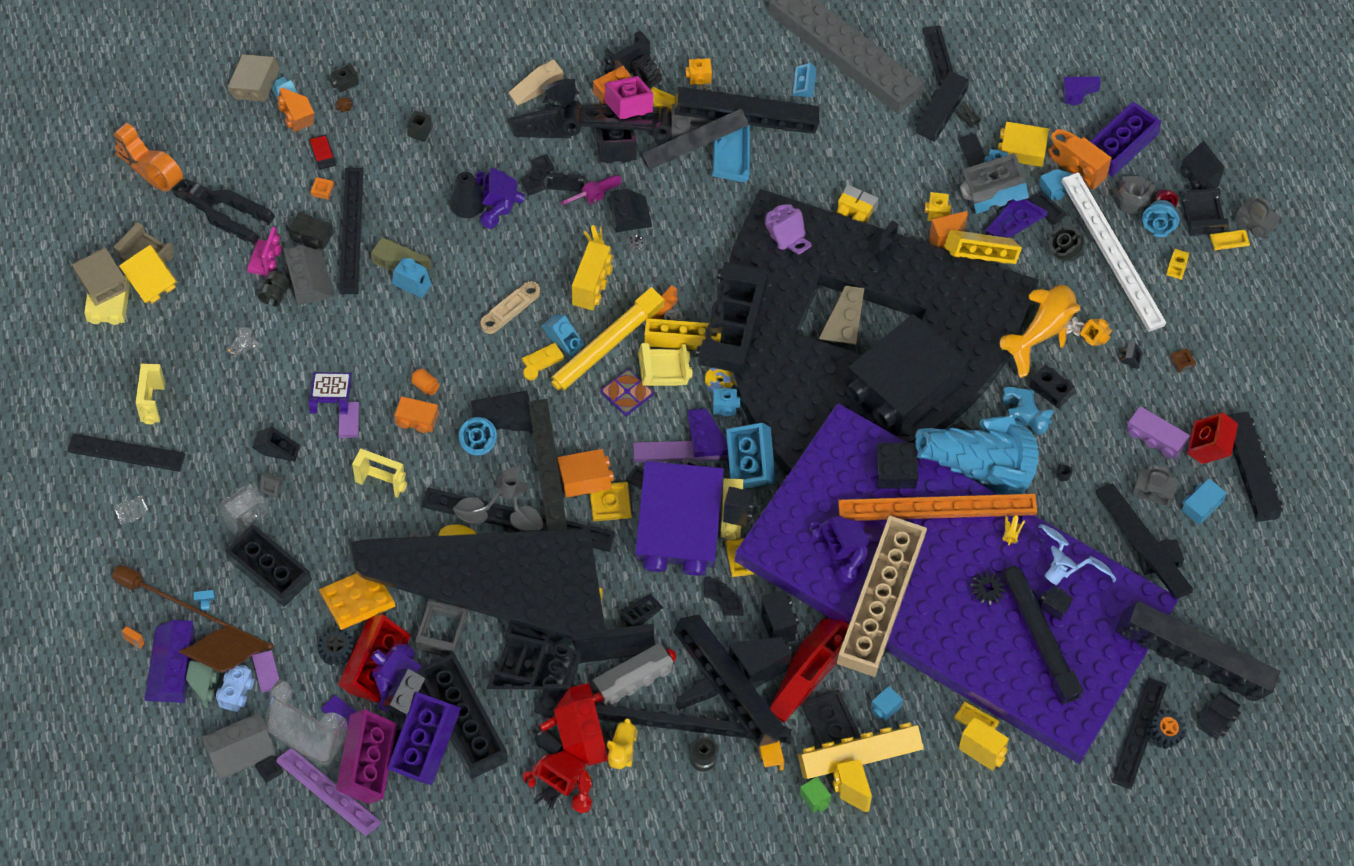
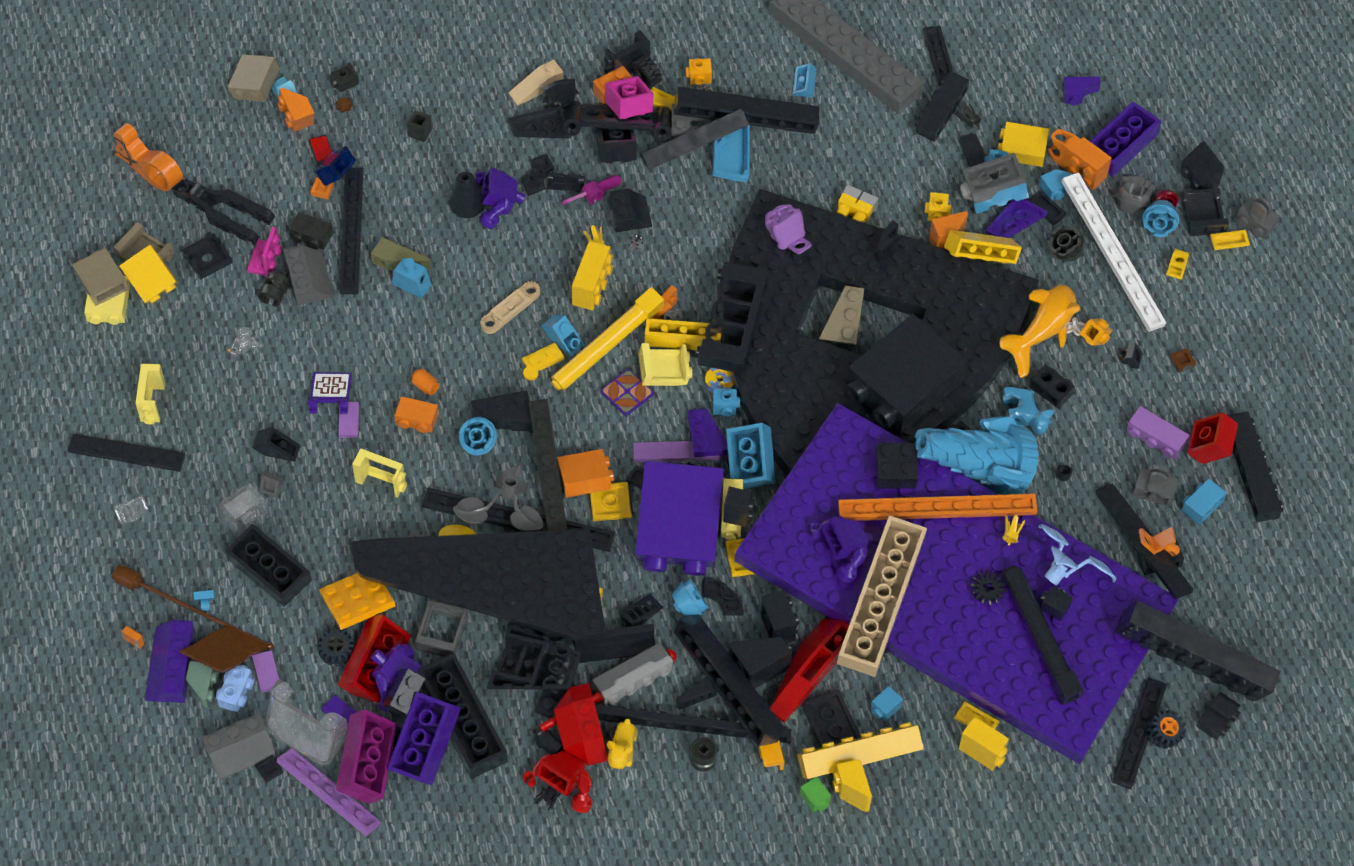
none -> black piece [182,233,233,280]
none -> clear blue brick [314,146,357,186]
none -> dark azure cone [672,579,709,617]
none -> orange bracket [1139,527,1180,557]

